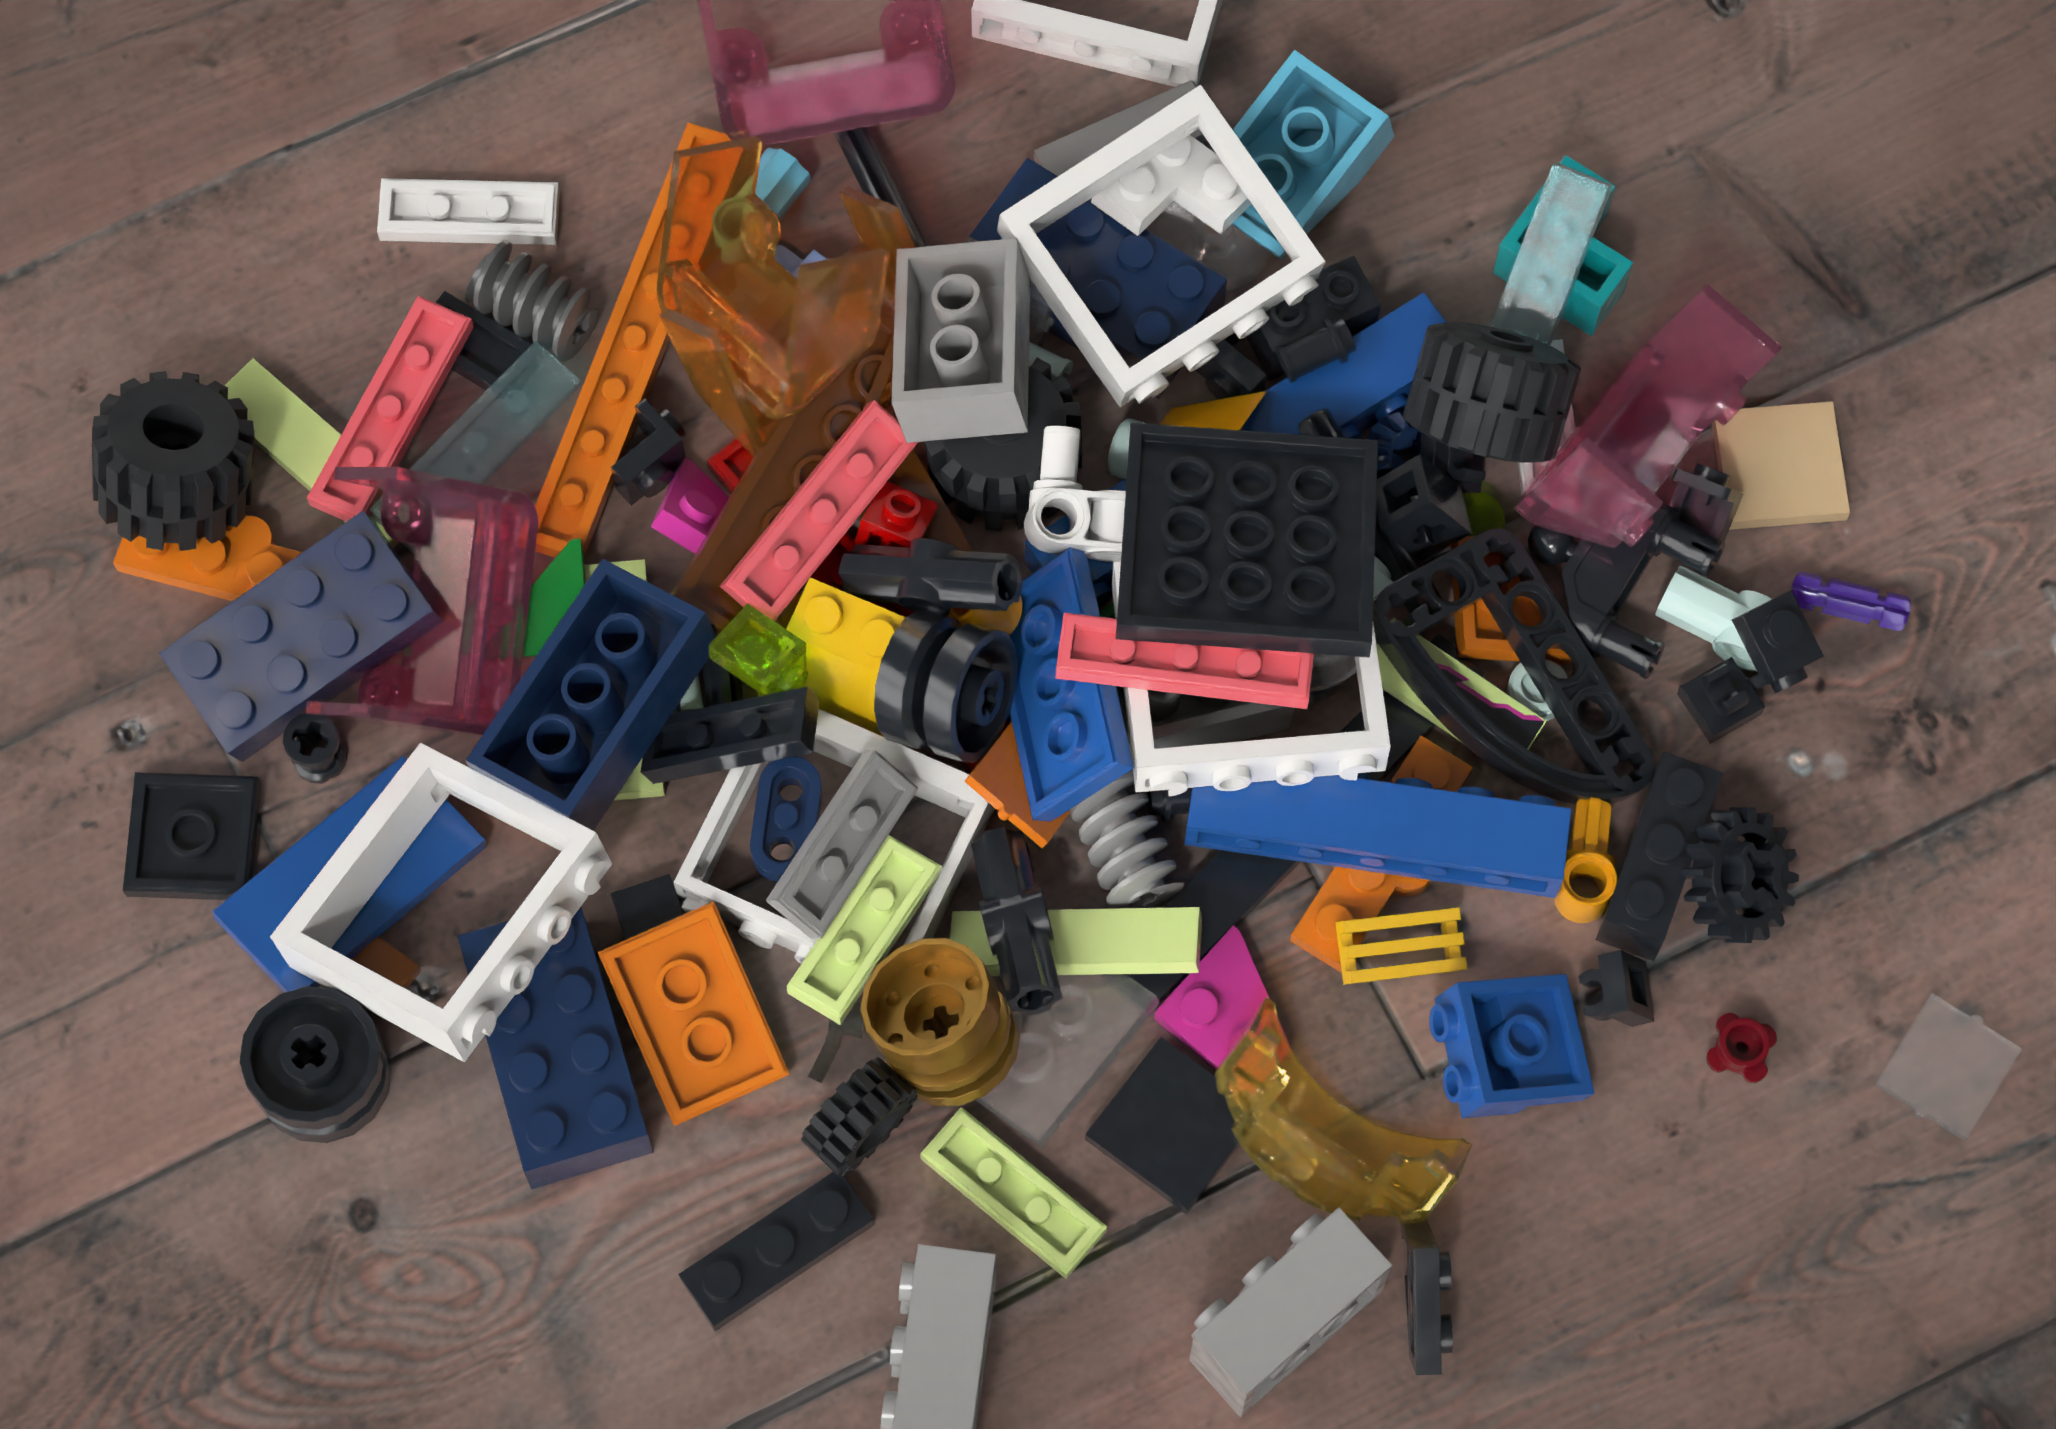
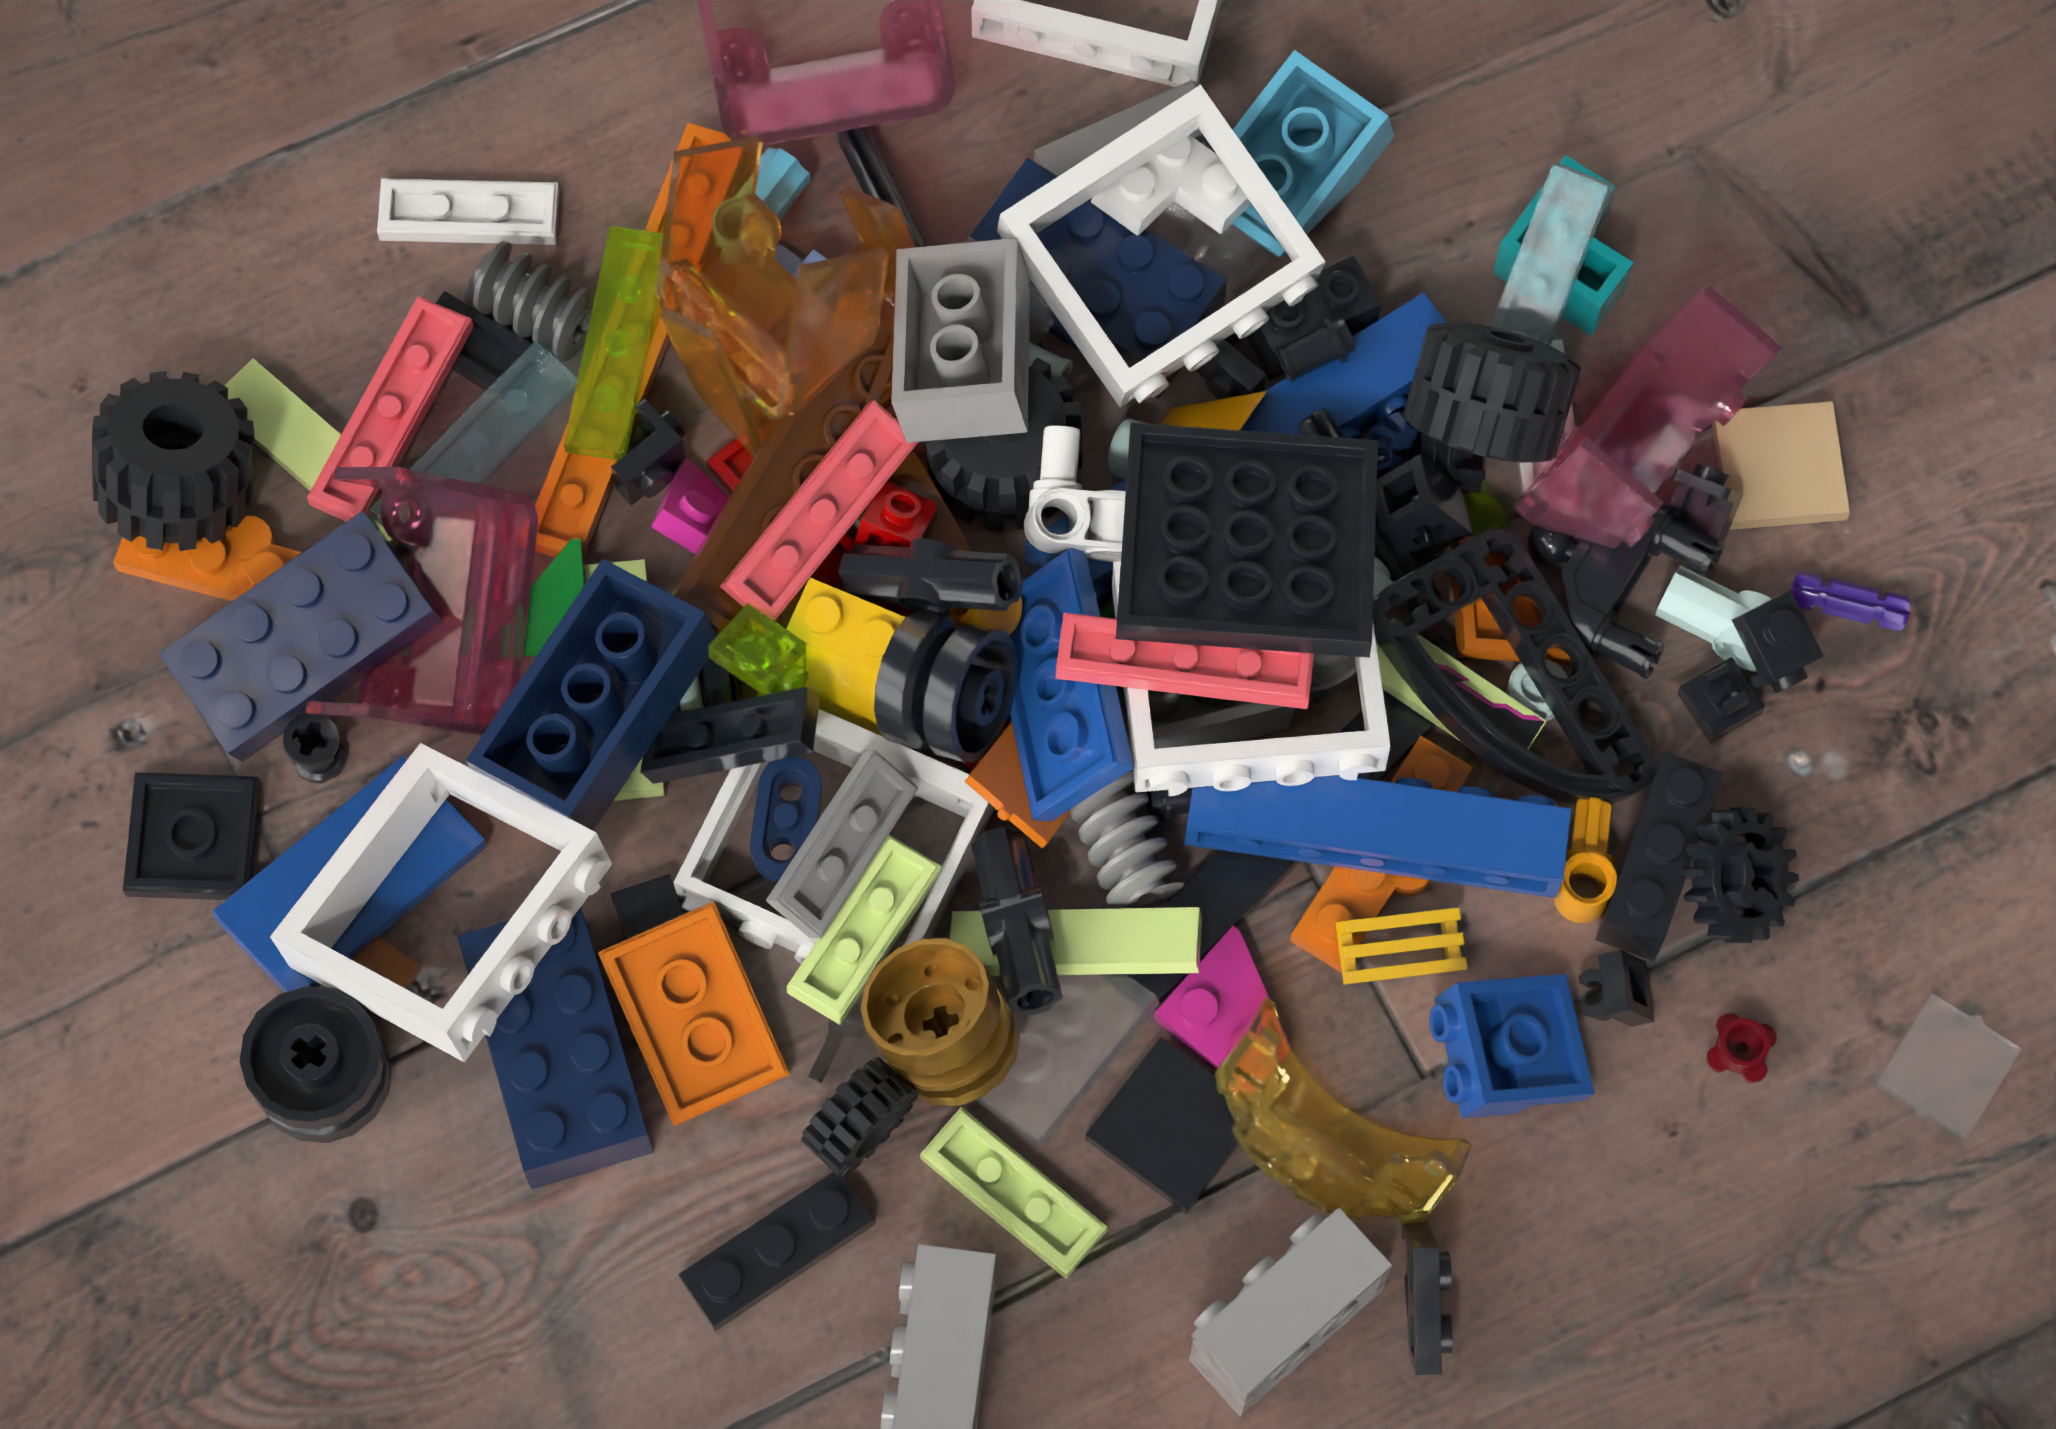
none -> clear neon green tile [564,226,670,460]

